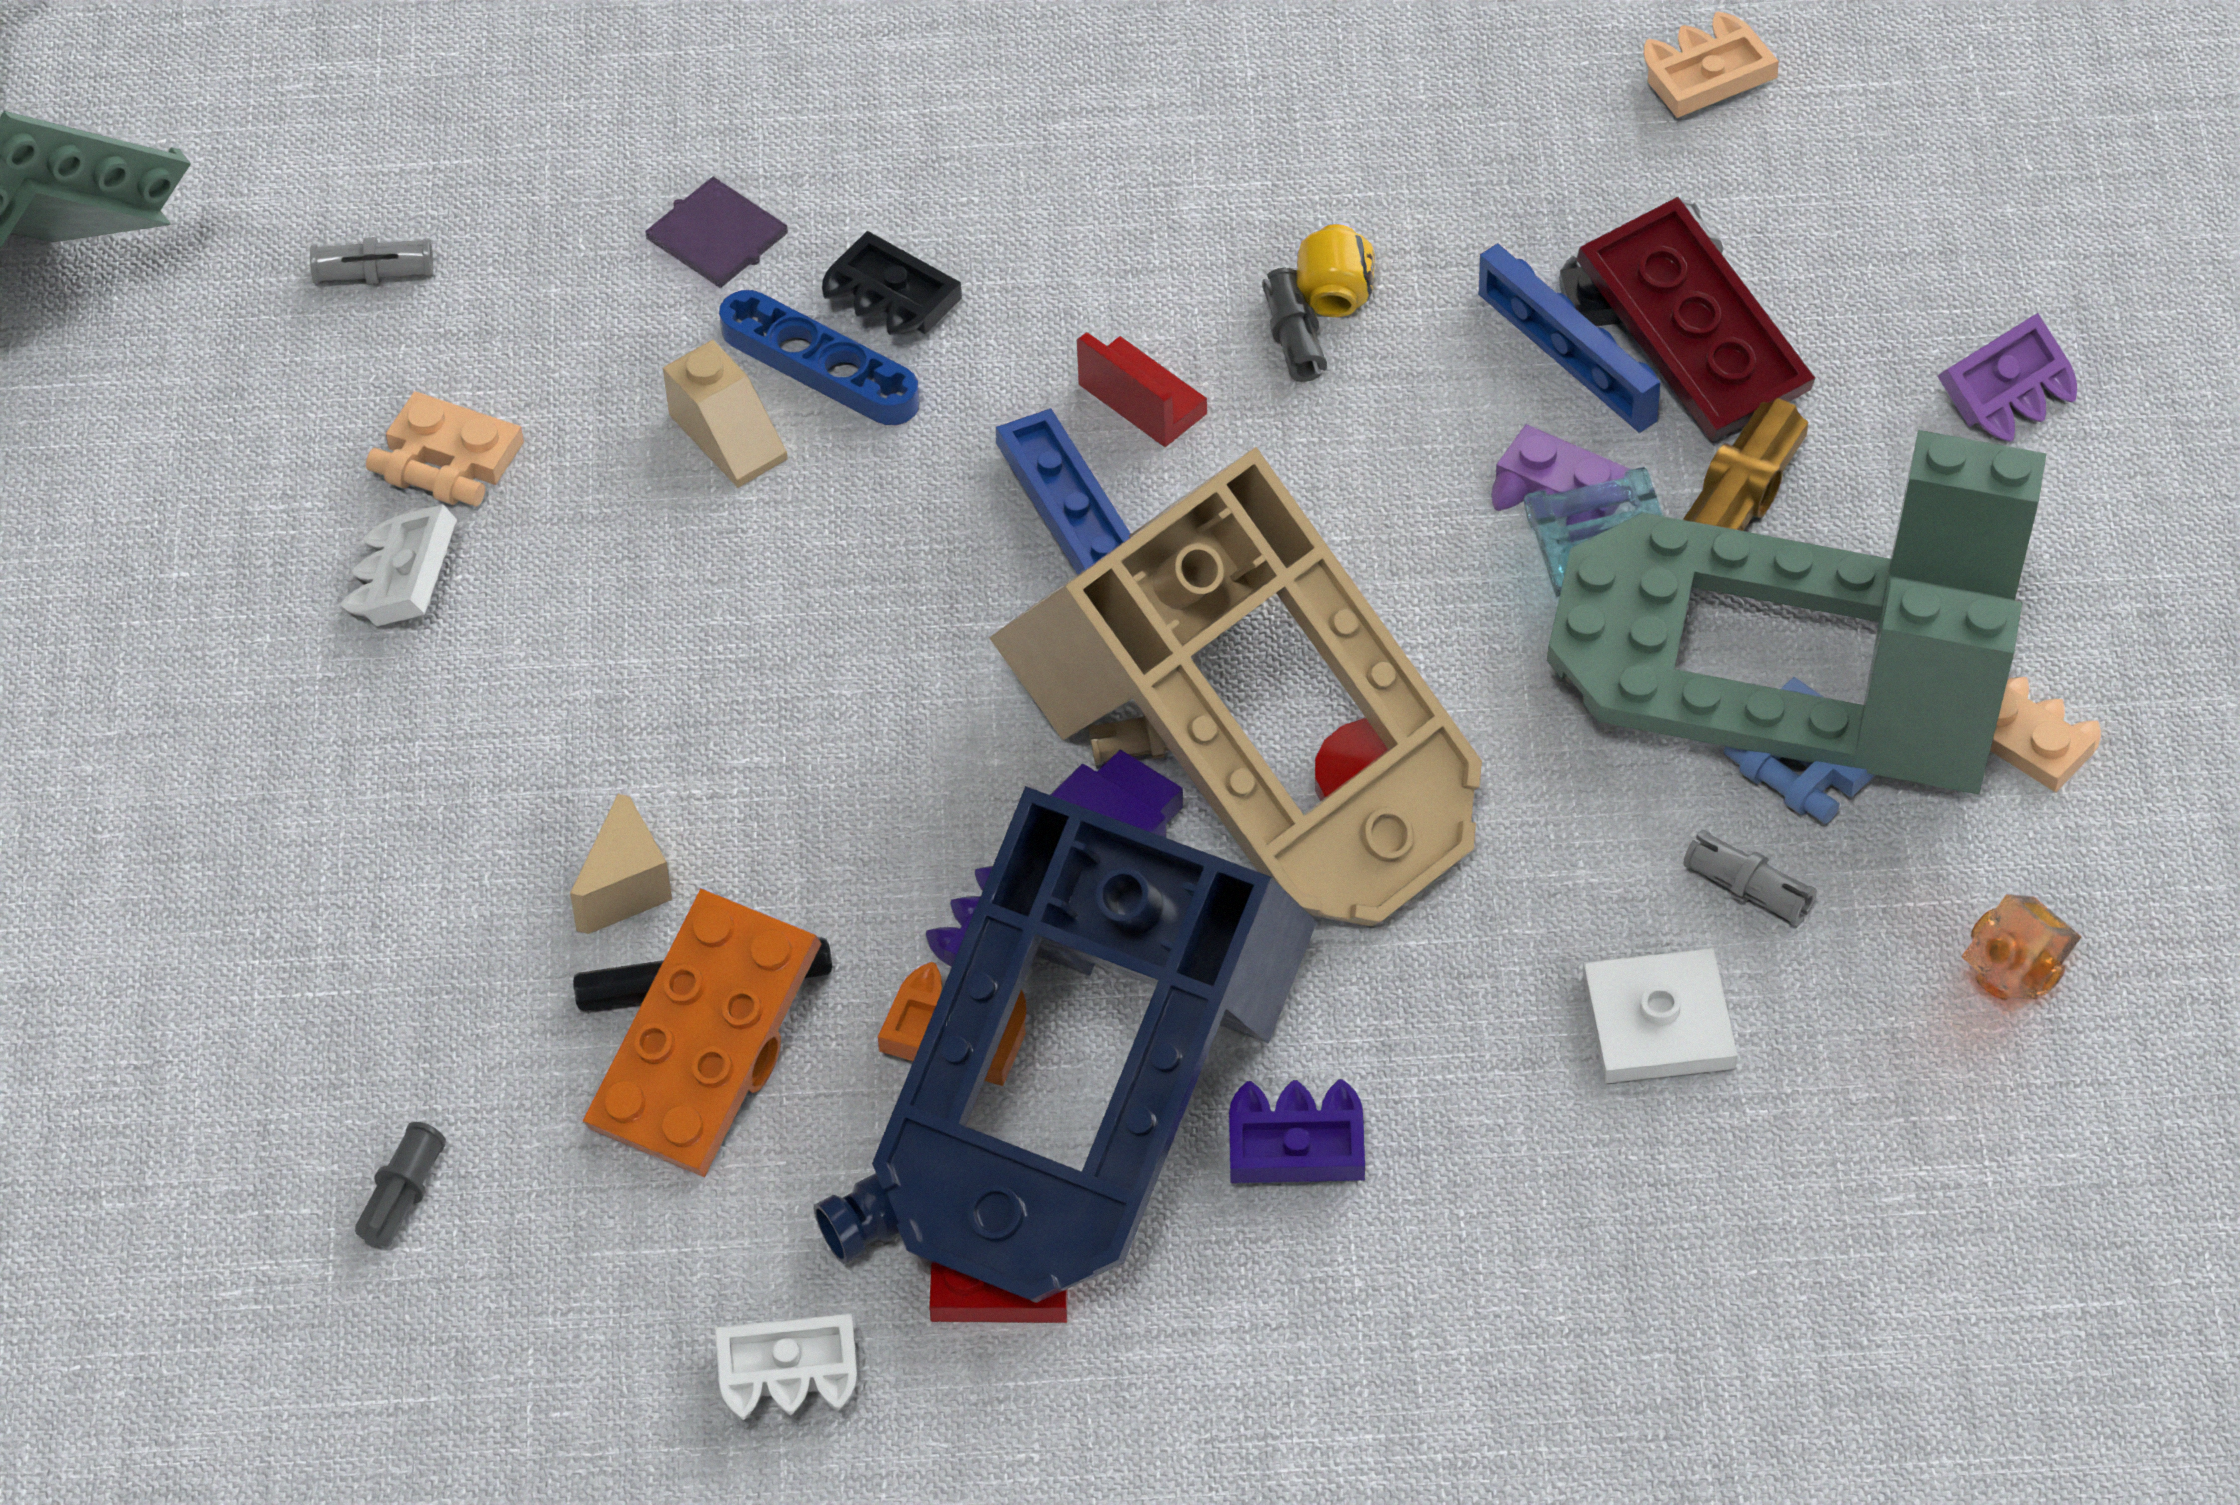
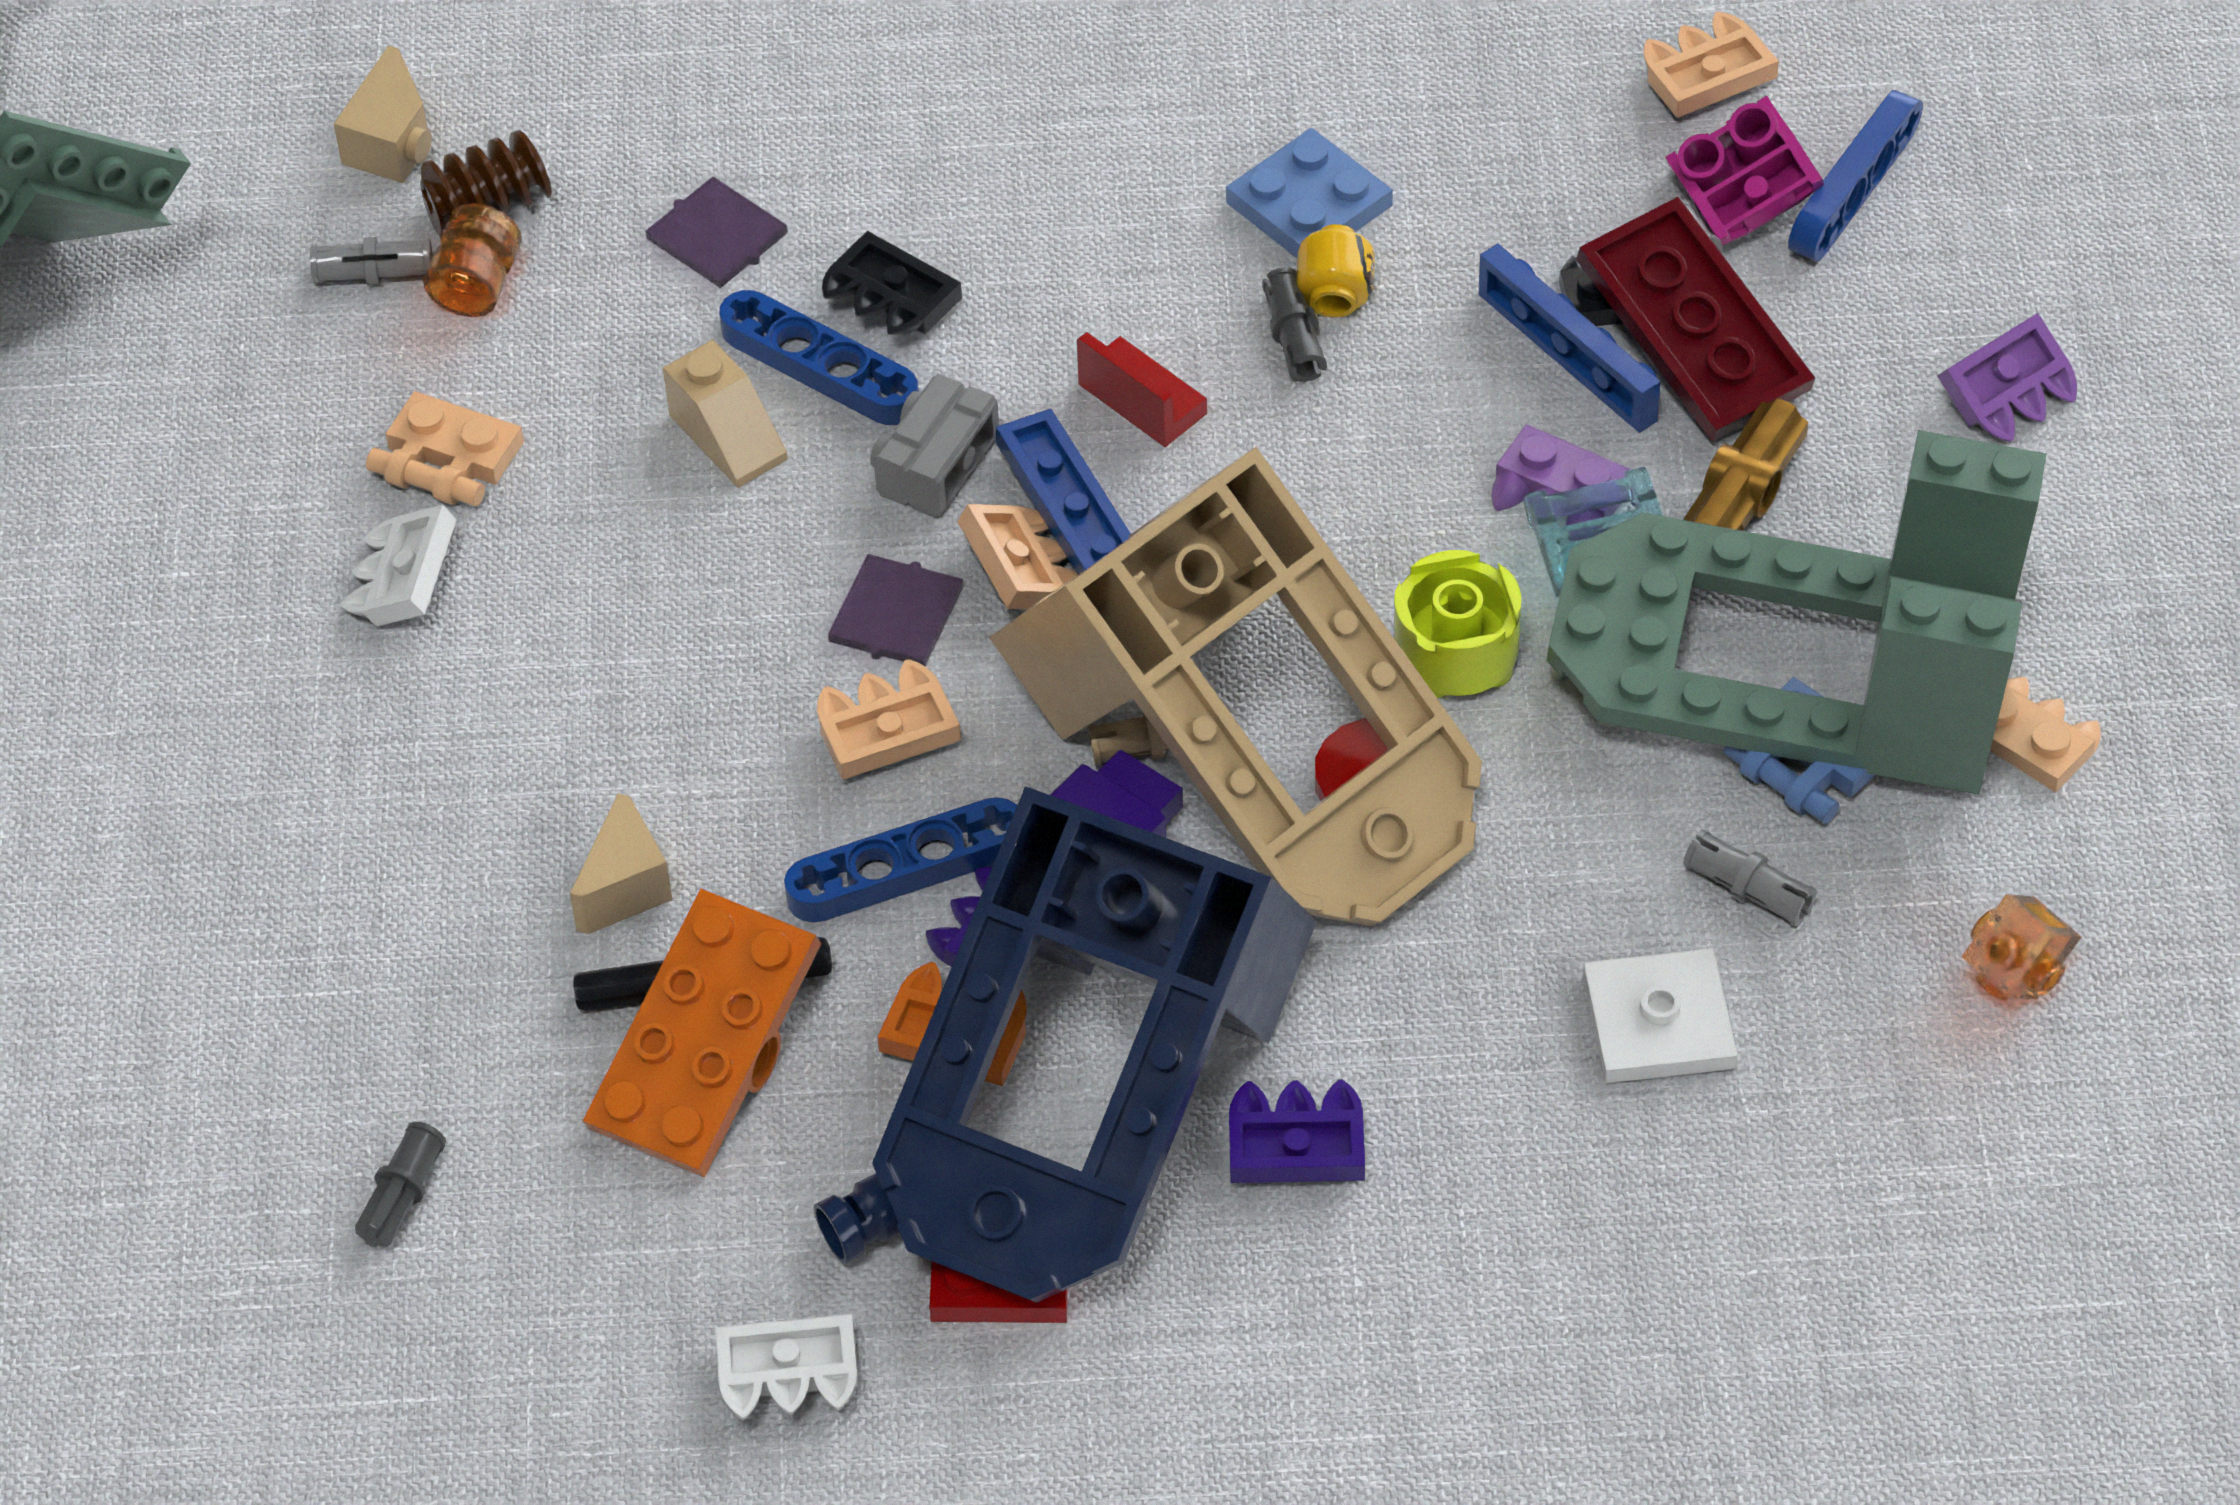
none -> tan slope [334,45,432,183]
none -> reddish brown piece [420,130,552,235]
none -> clear orange wheel [423,203,522,318]
none -> blue beam [784,797,1017,923]
none -> light nougat plate [817,659,961,780]
none -> clear purple piece [828,554,963,666]
none -> light grey brick [870,373,999,518]
none -> light nougat plate [957,504,1078,609]
none -> medium blue plate [1226,127,1393,258]
none -> neon yellow brick [1393,550,1521,698]
none -> dark pink slope [1665,96,1824,245]
none -> blue beam [1788,90,1923,262]

